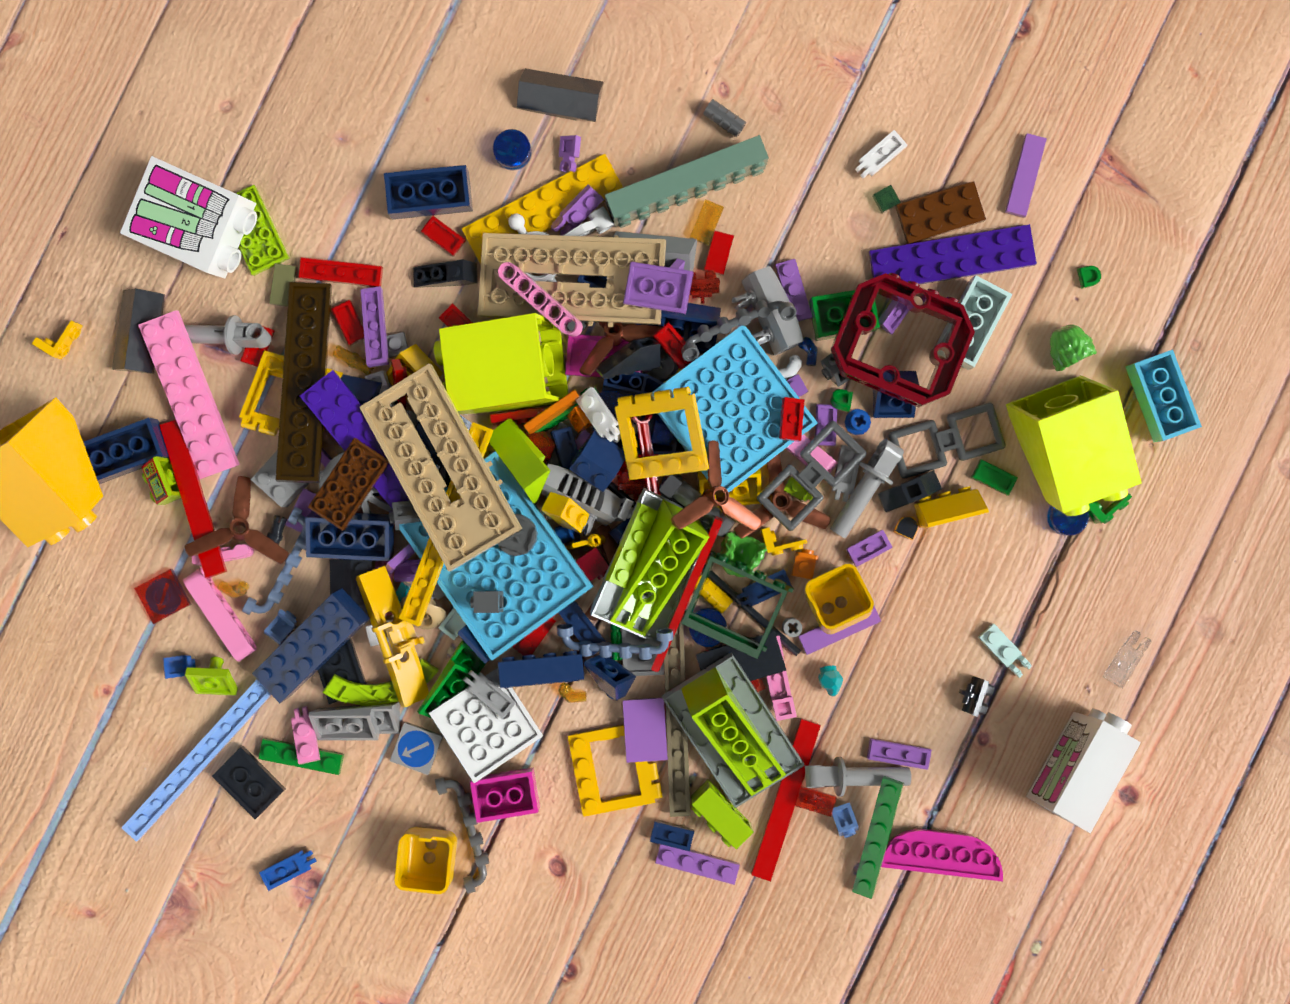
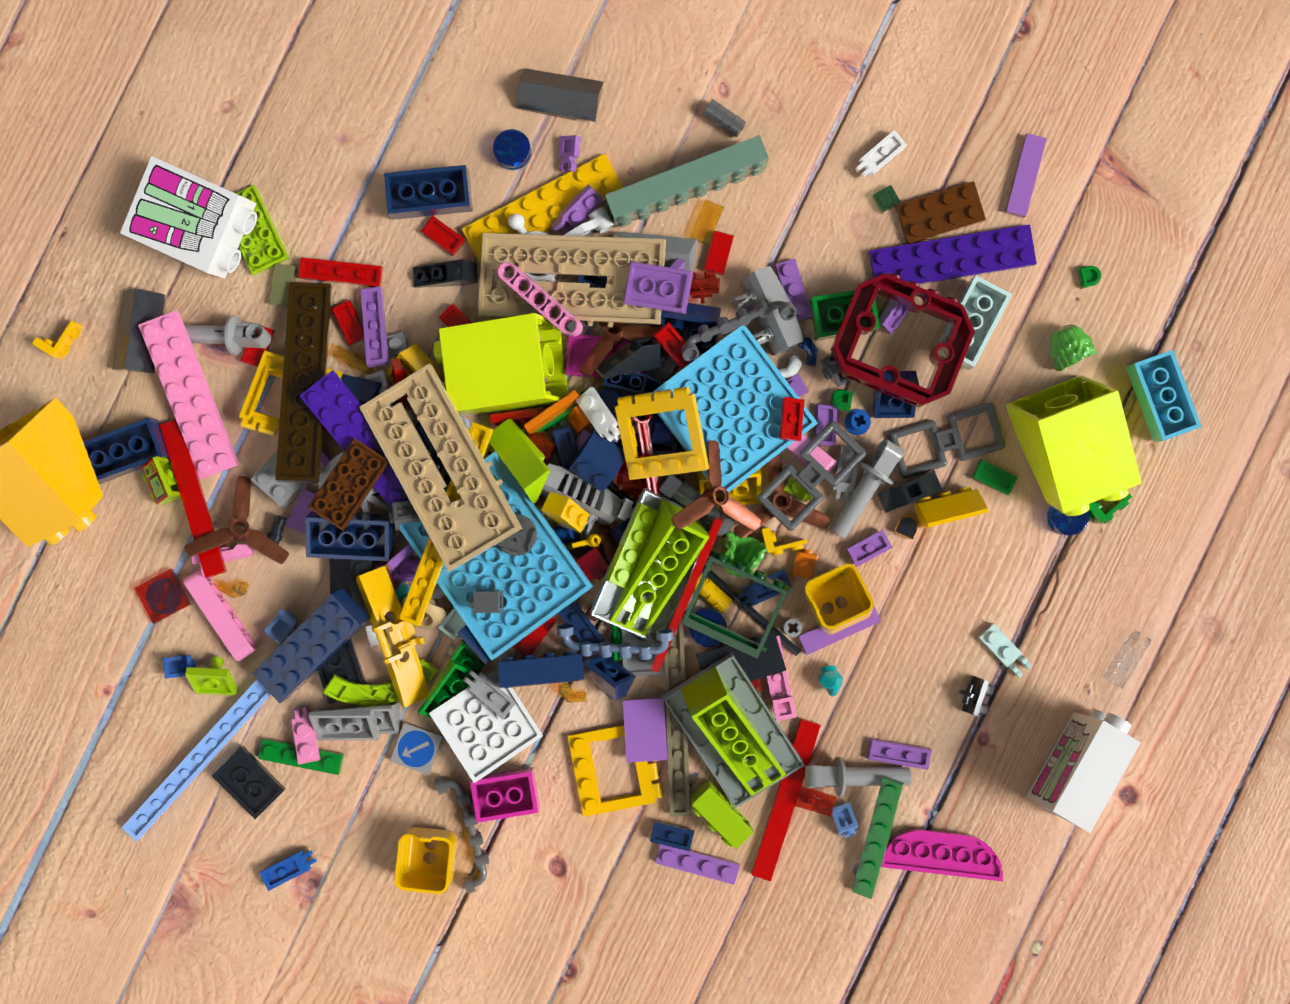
sand blue bar [242,507,306,615] -> none

